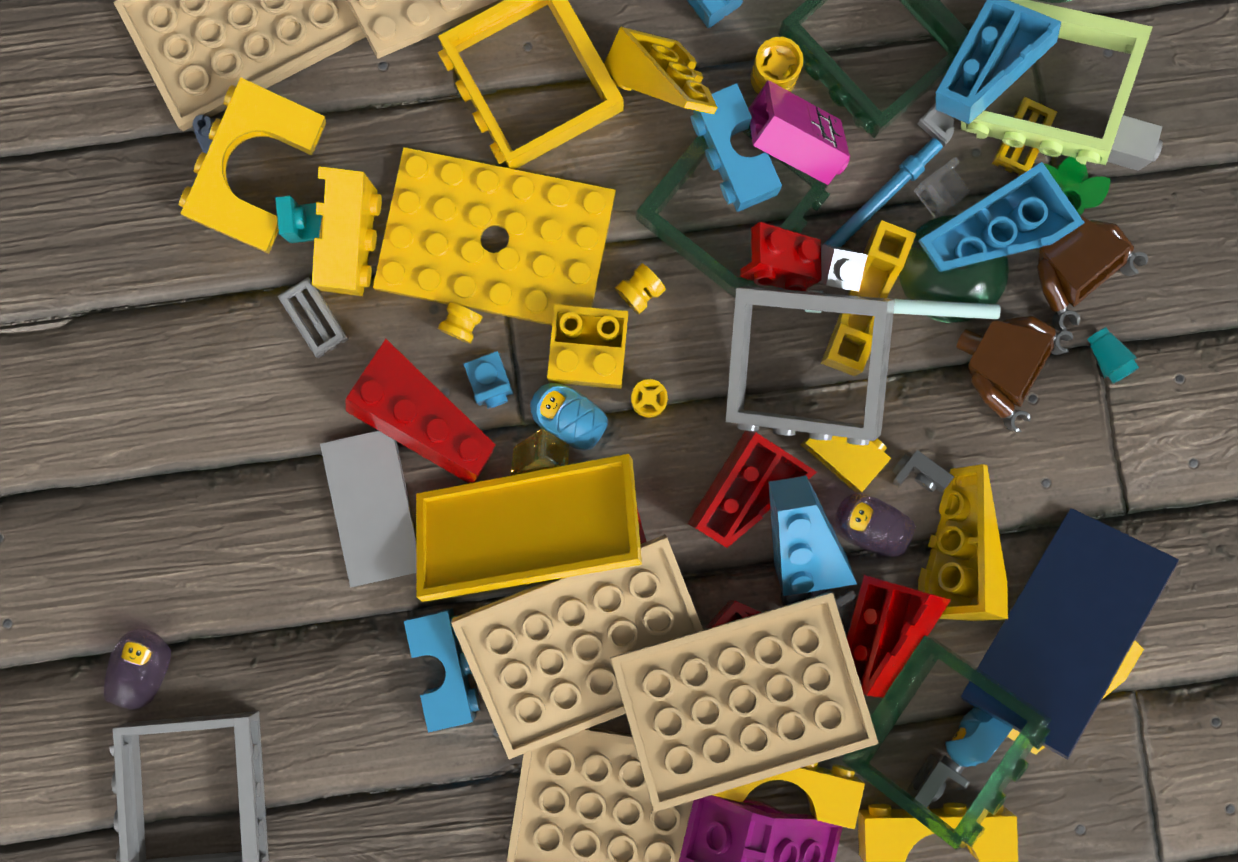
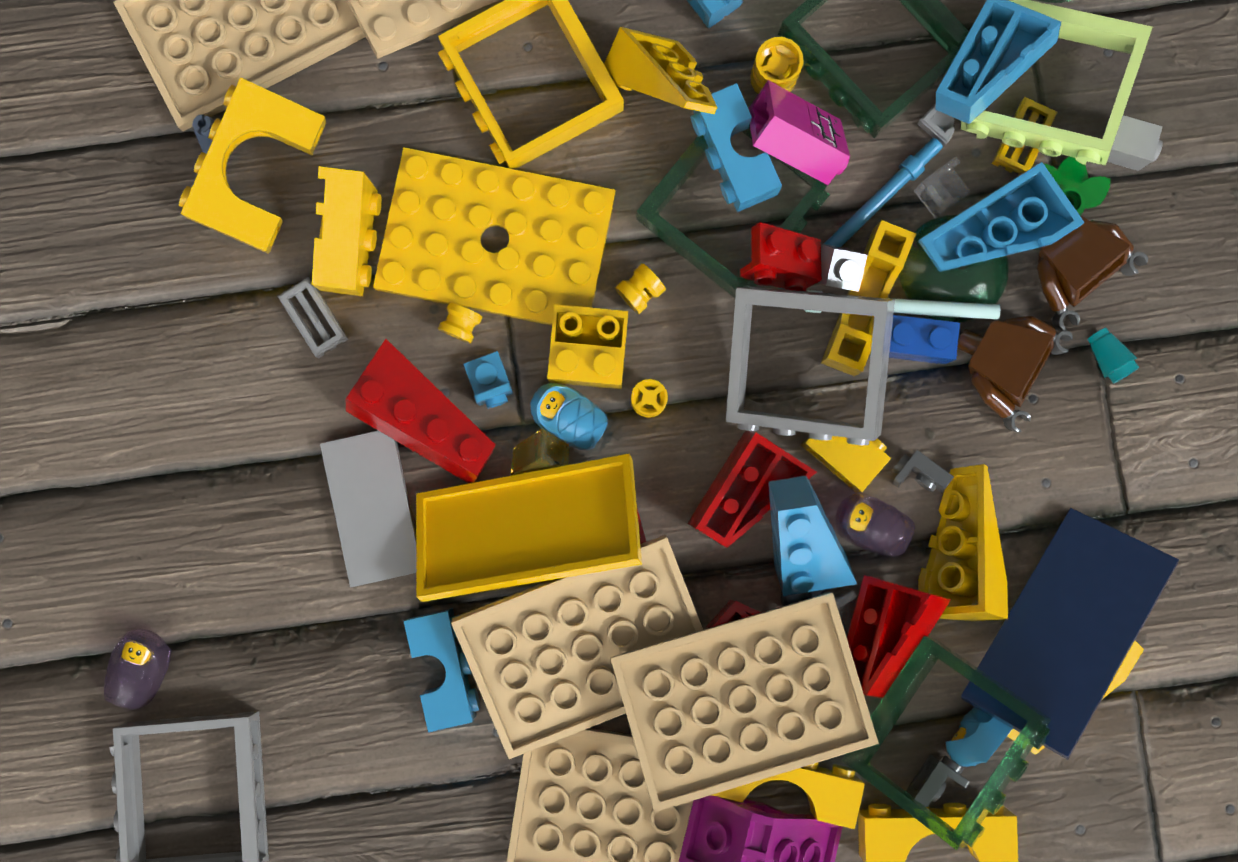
teal bracket [275,196,322,243] -> none
none -> blue brick [889,315,960,364]

